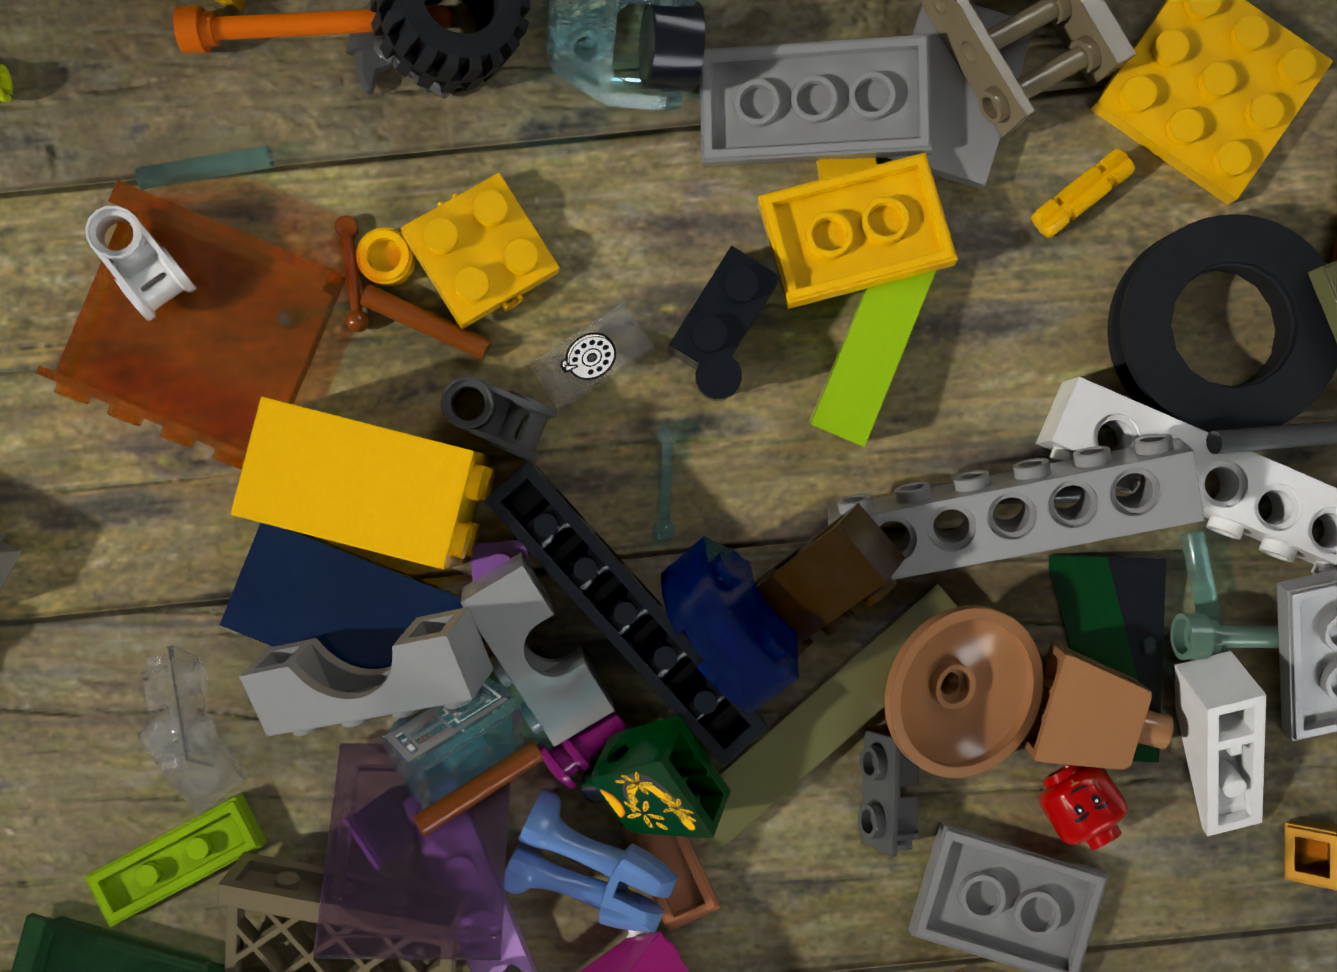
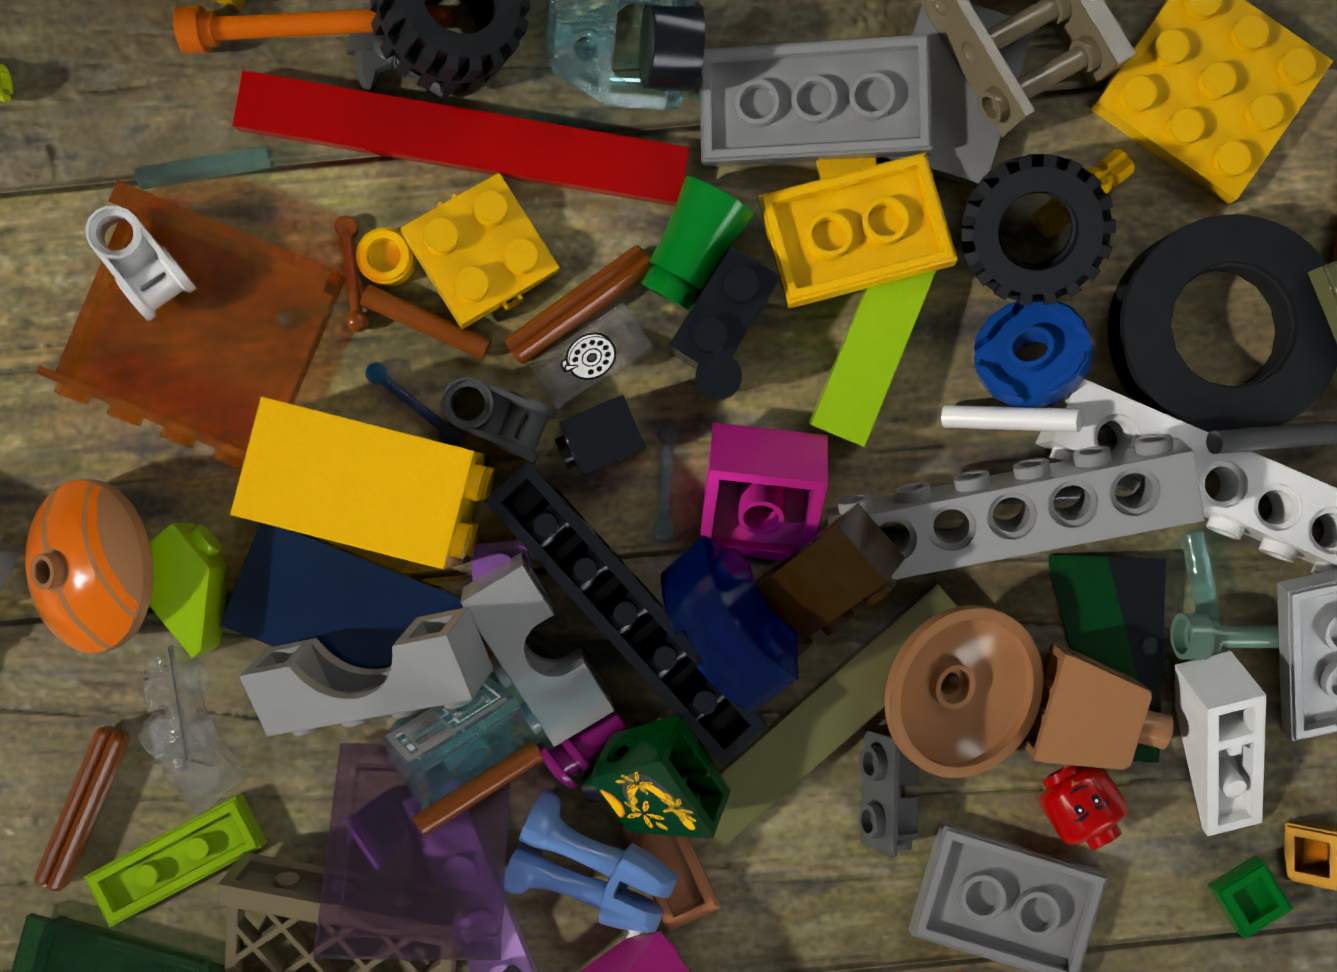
none -> dish [25,479,153,654]
none -> dark orange axle [34,725,130,891]
none -> lime slope [149,522,229,658]
none -> red tile [232,70,689,207]
none -> hinge [365,362,463,445]
none -> dark orange axle [505,245,653,364]
none -> black brick [555,394,647,477]
none -> green plant [641,175,756,311]
none -> dark pink slope [698,422,828,561]
none -> white piece [941,405,1083,432]
none -> black tyre [961,154,1116,306]
none -> blue tile [974,301,1093,407]
none -> green tile [1207,855,1294,939]

